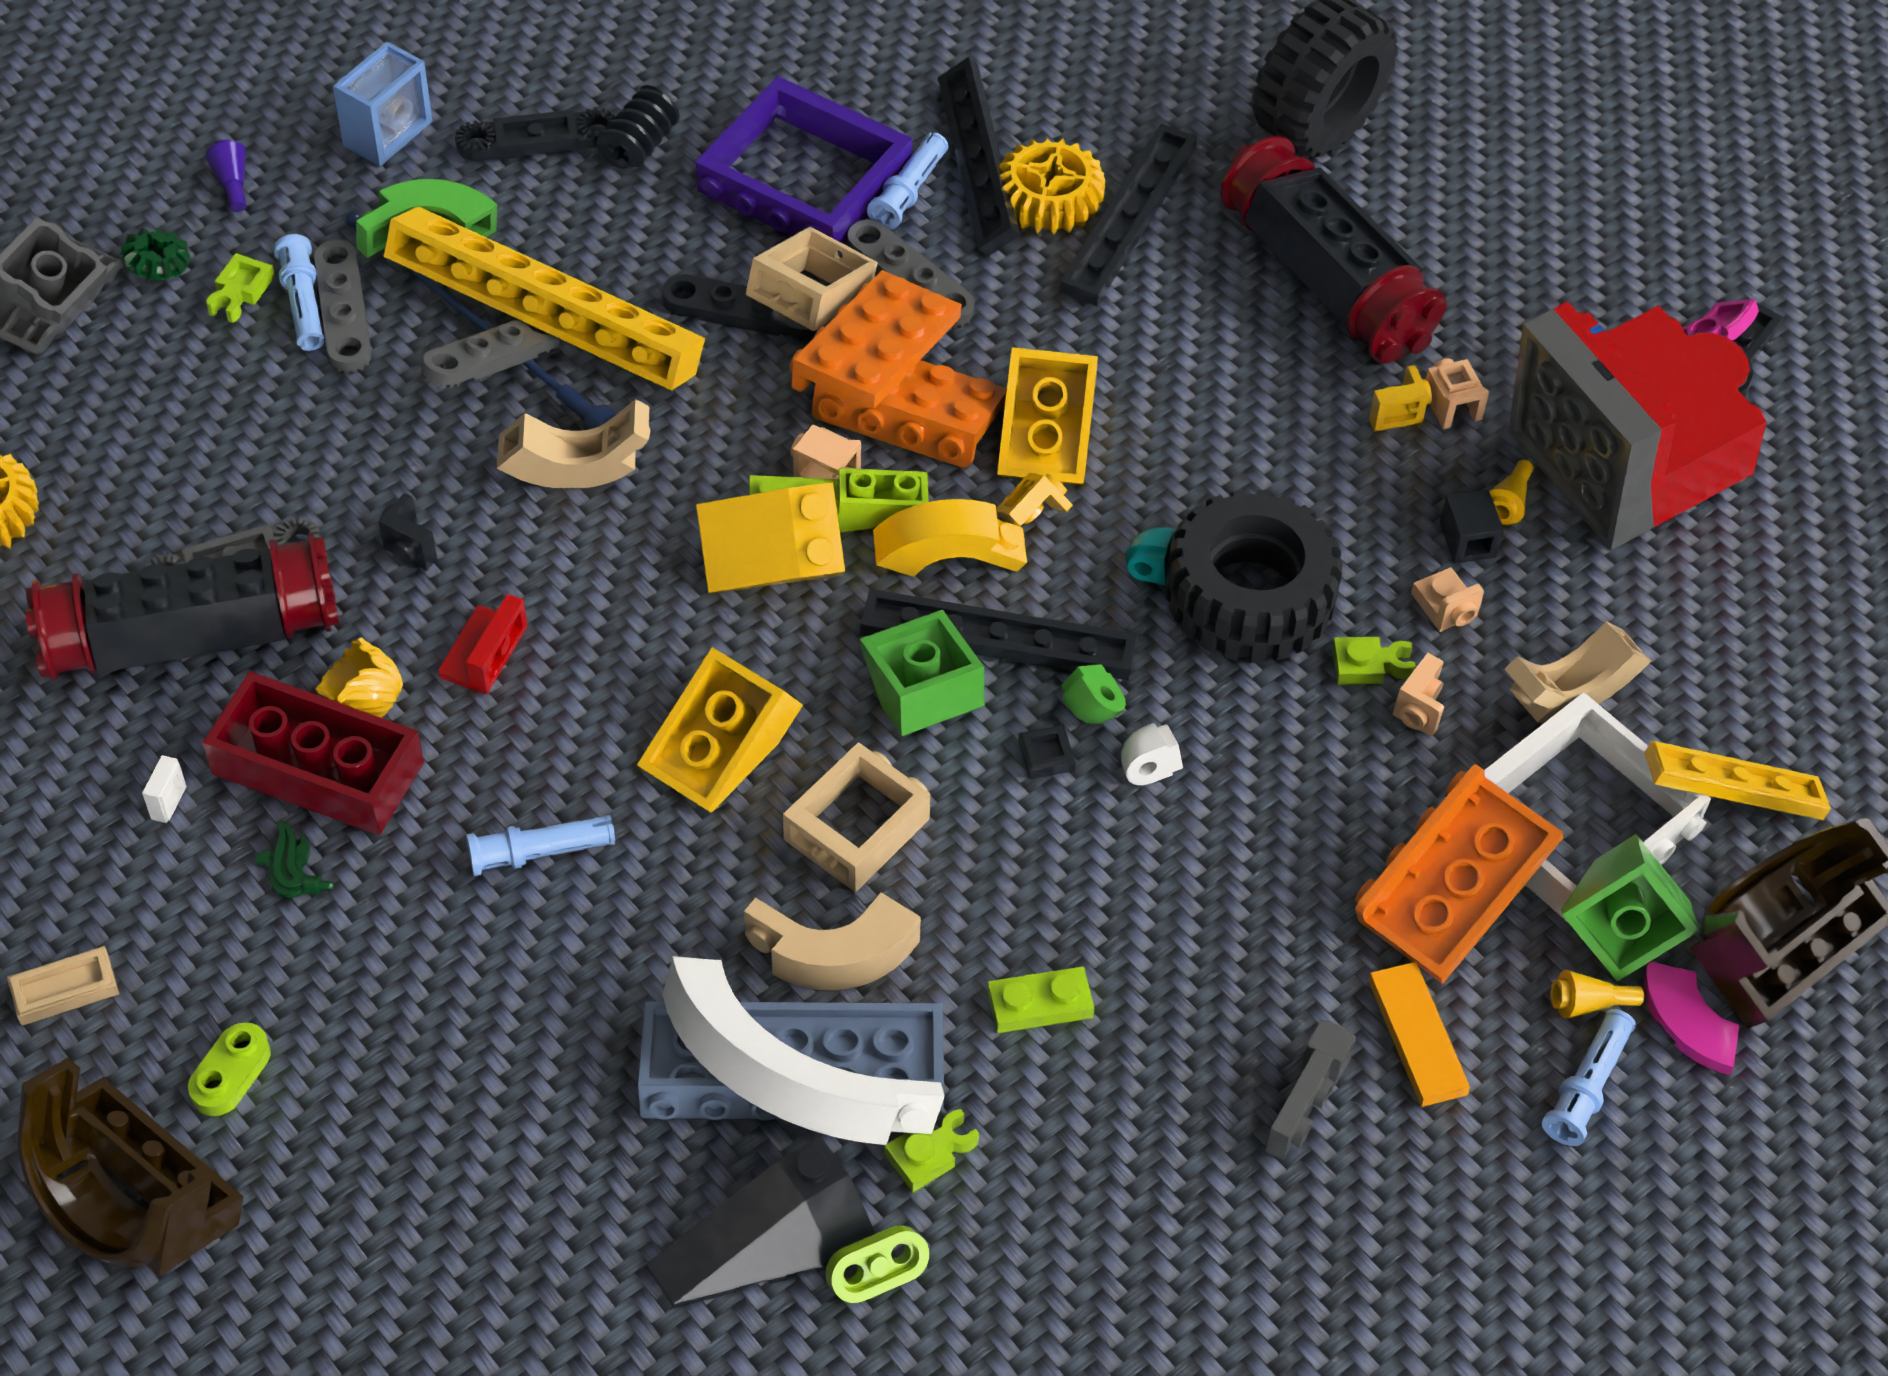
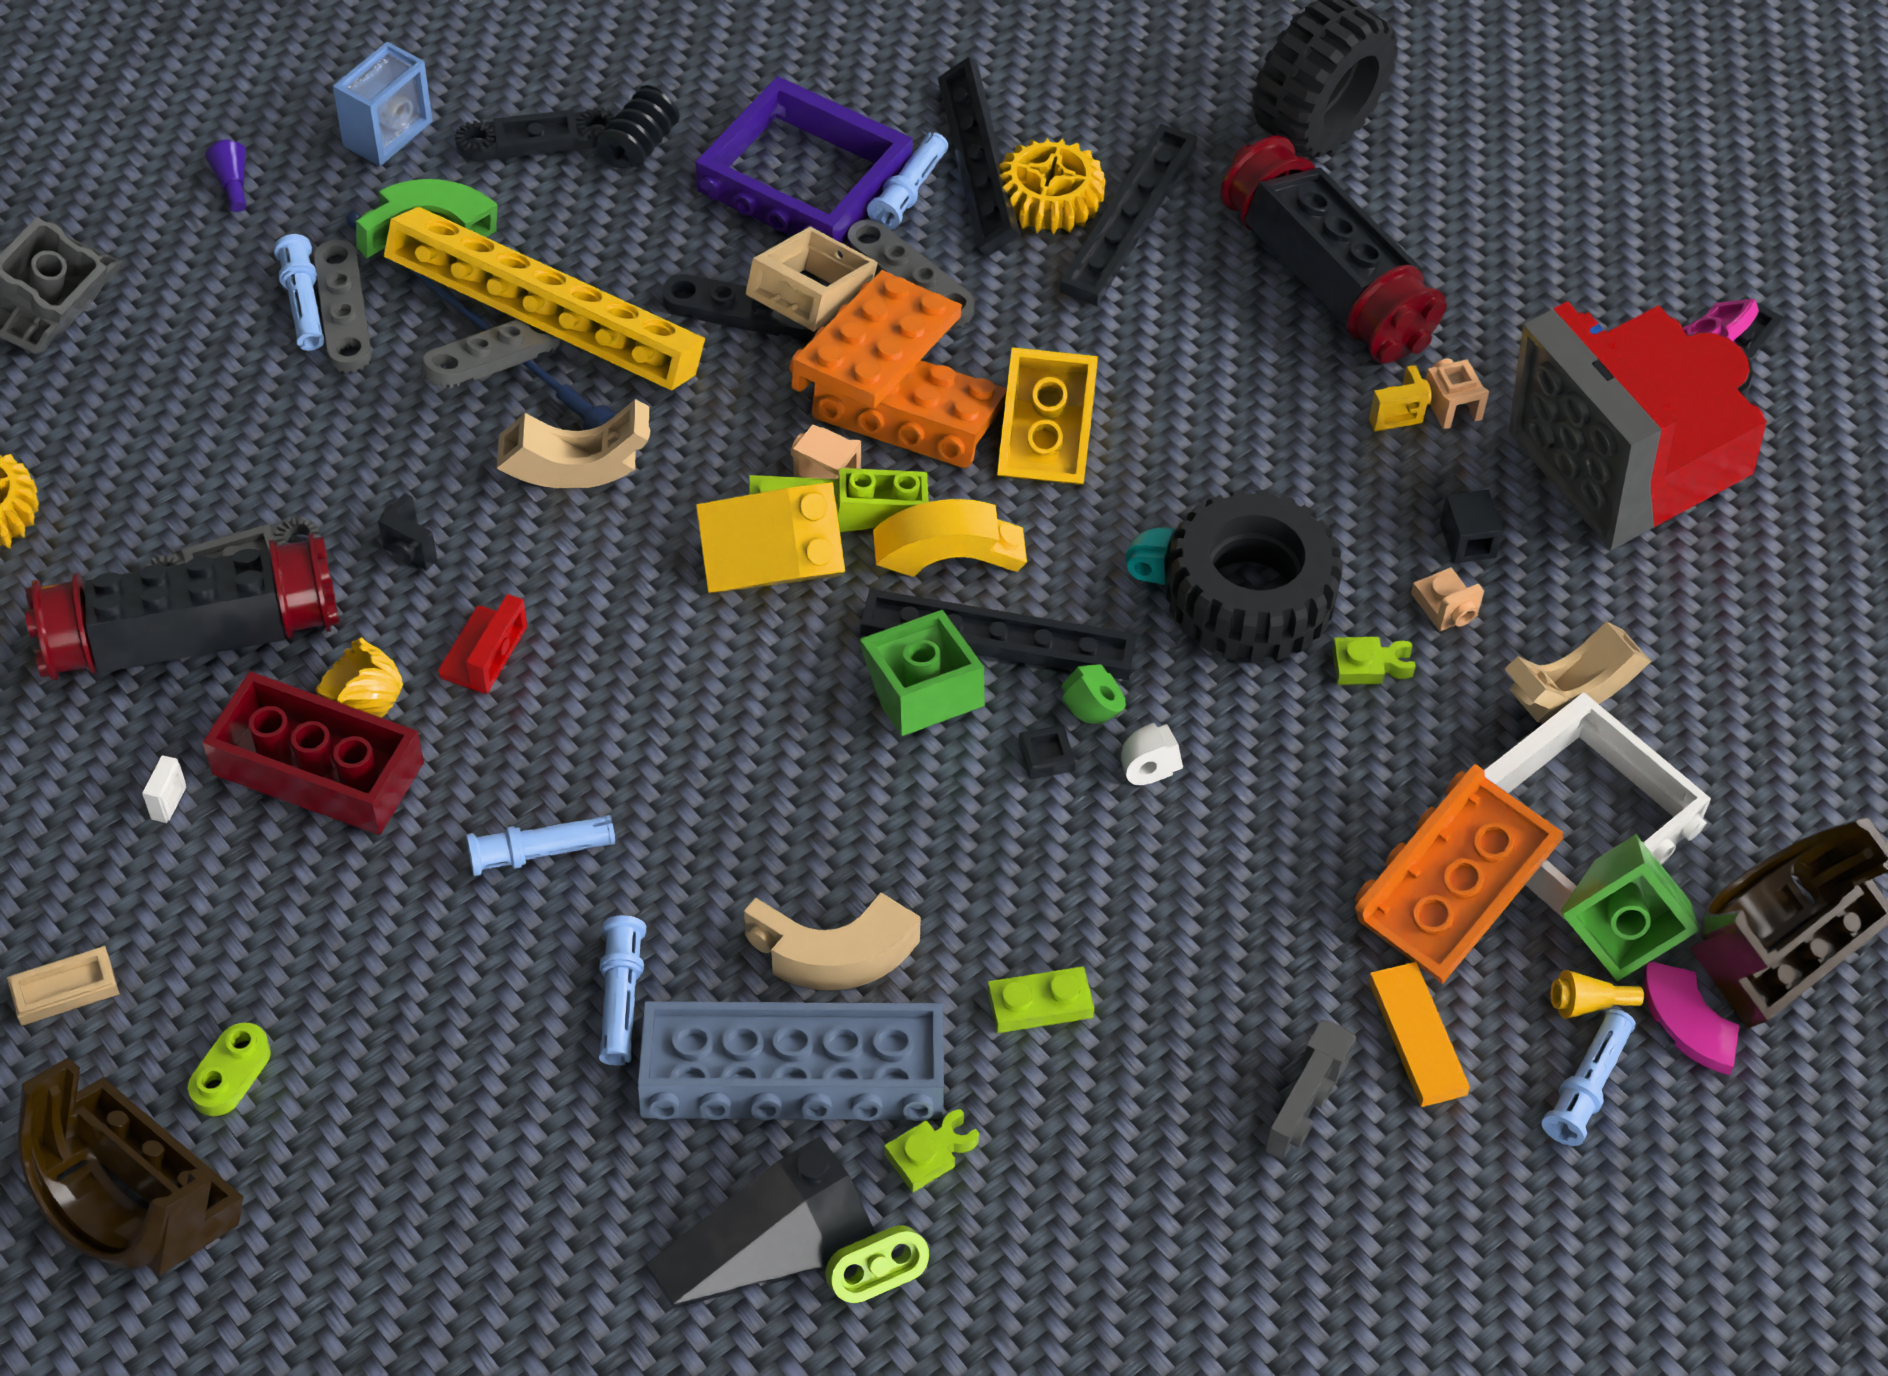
dark green gear [121,227,190,280] -> none
lime plate [206,253,275,323] -> none
dark green piece [255,821,334,899] -> none
yellow slope [637,647,803,813] -> none
white arch [662,956,945,1145] -> none
tan window [783,742,930,893] -> none
yellow bracket [996,472,1073,526] -> none
light nougat bracket [1393,653,1444,736] -> none
yellow cone [1490,460,1533,525] -> none
yellow tile [1644,741,1831,820] -> none
none -> light blue pin [599,915,646,1066]

